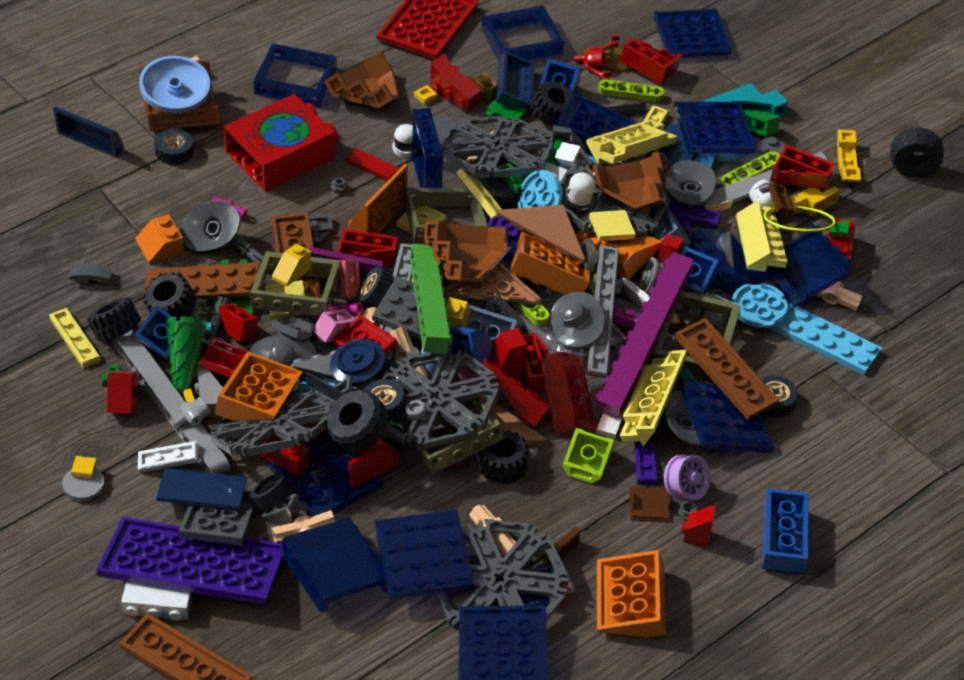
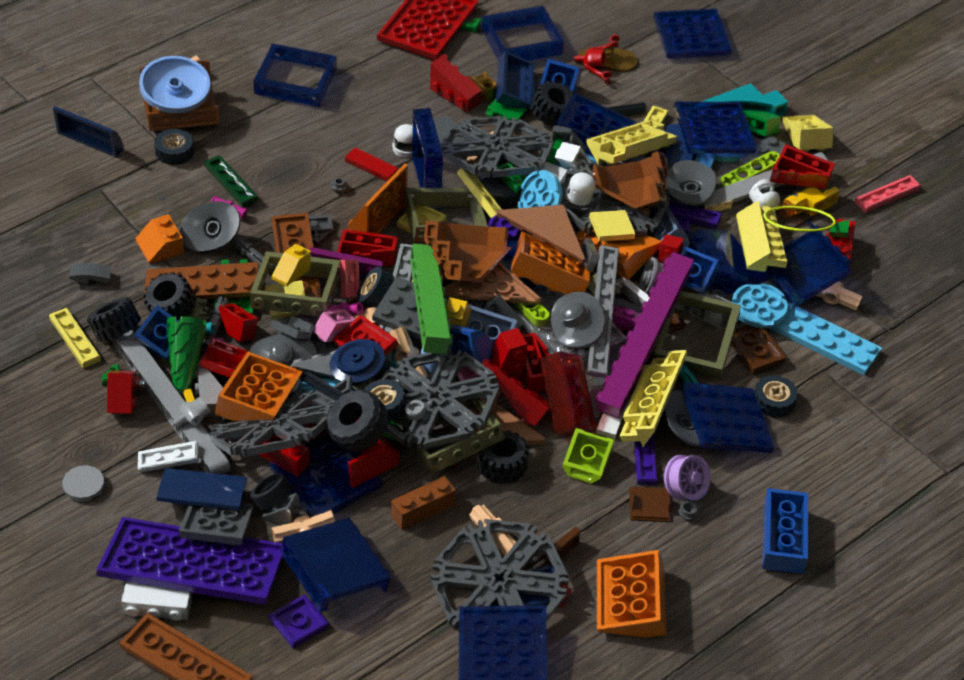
yellow tile [71,456,97,479] -> none
red brick [224,94,339,192] -> none
dark orange panel [324,51,399,108] -> none
clear blue plate [374,509,474,599] -> none
yellow tile [414,85,438,105] -> none
lime beam [598,80,664,102] -> none
red wedge [619,38,682,84] -> none
dark orange plate [675,318,779,420] -> none
red slope [681,505,716,547] -> none
reddish brown tile [768,183,795,216] -> none
yellow slope [837,130,861,182] -> none
black tyre [890,127,944,177] -> none
none -> dark green plate [204,155,258,208]
none -> dark purple tile [269,594,329,649]
none -> dark orange brick [391,476,456,530]
none -> green tile [461,18,482,33]
none -> reddish brown plate [723,323,786,374]
none -> light yellow slope [782,115,833,152]
none -> coral tile [855,175,921,213]

